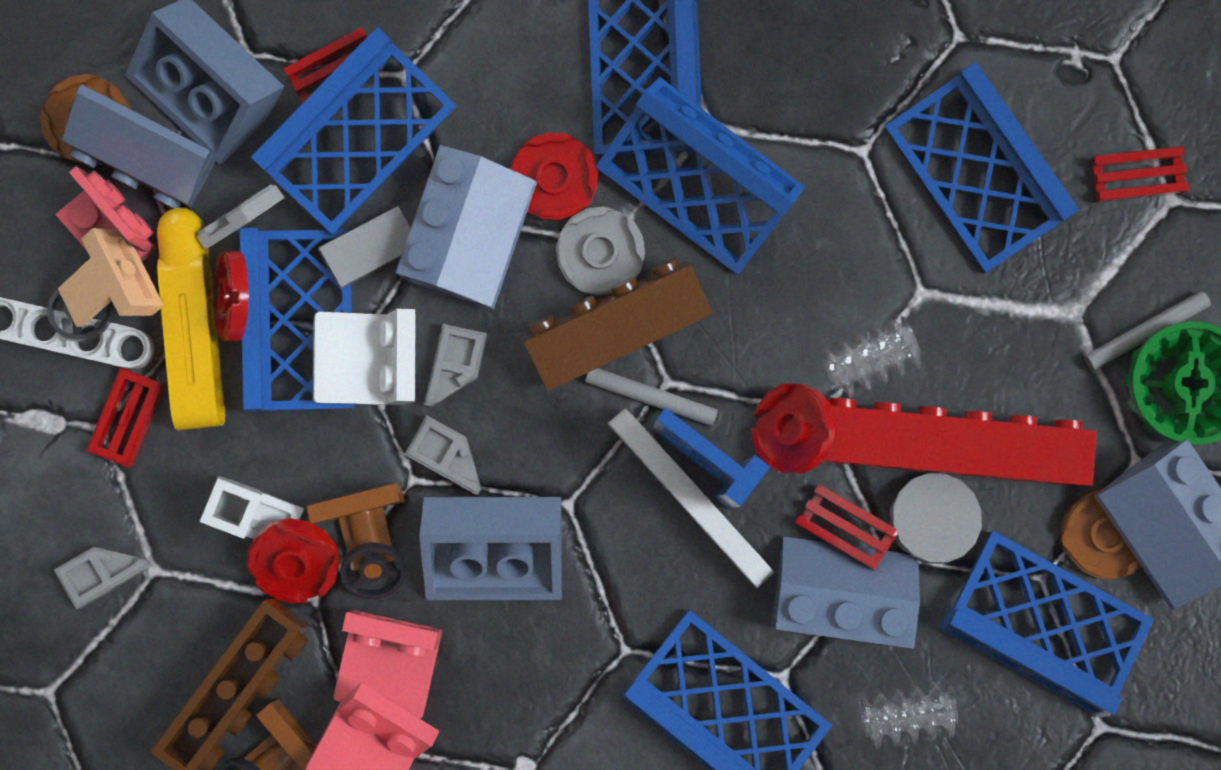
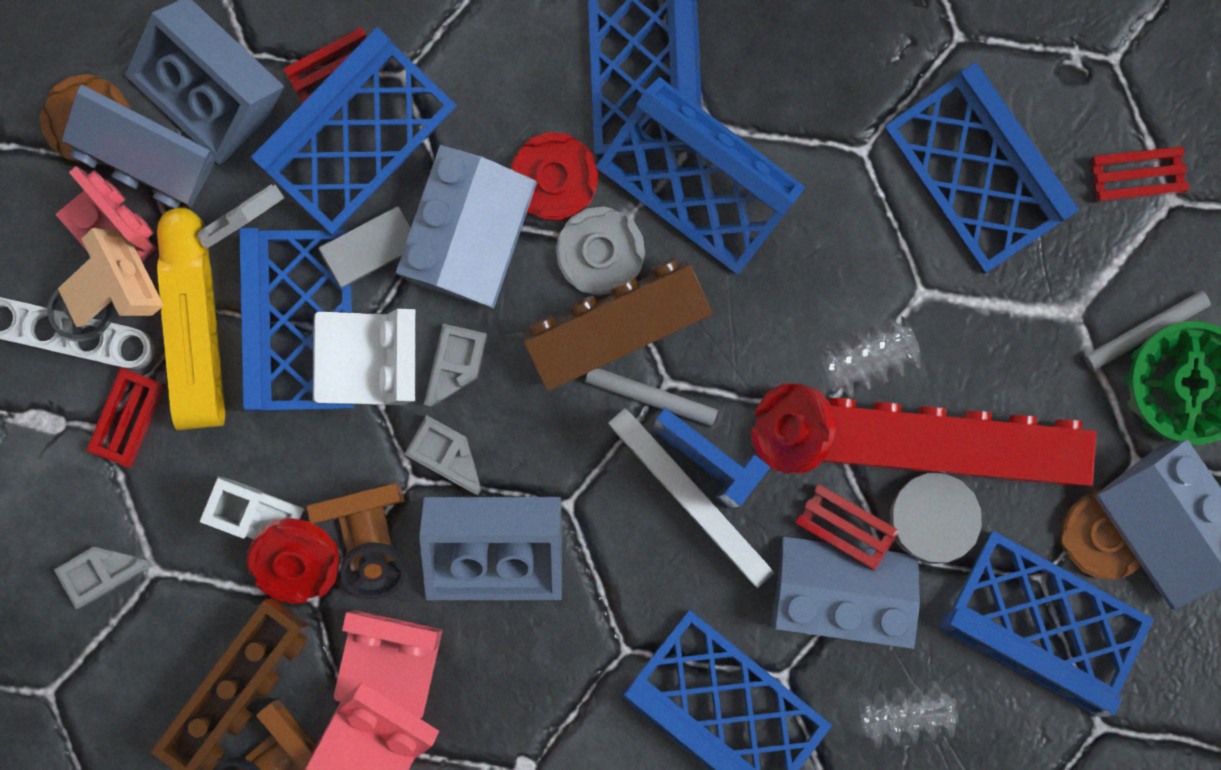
red tile [213,251,249,342] -> none

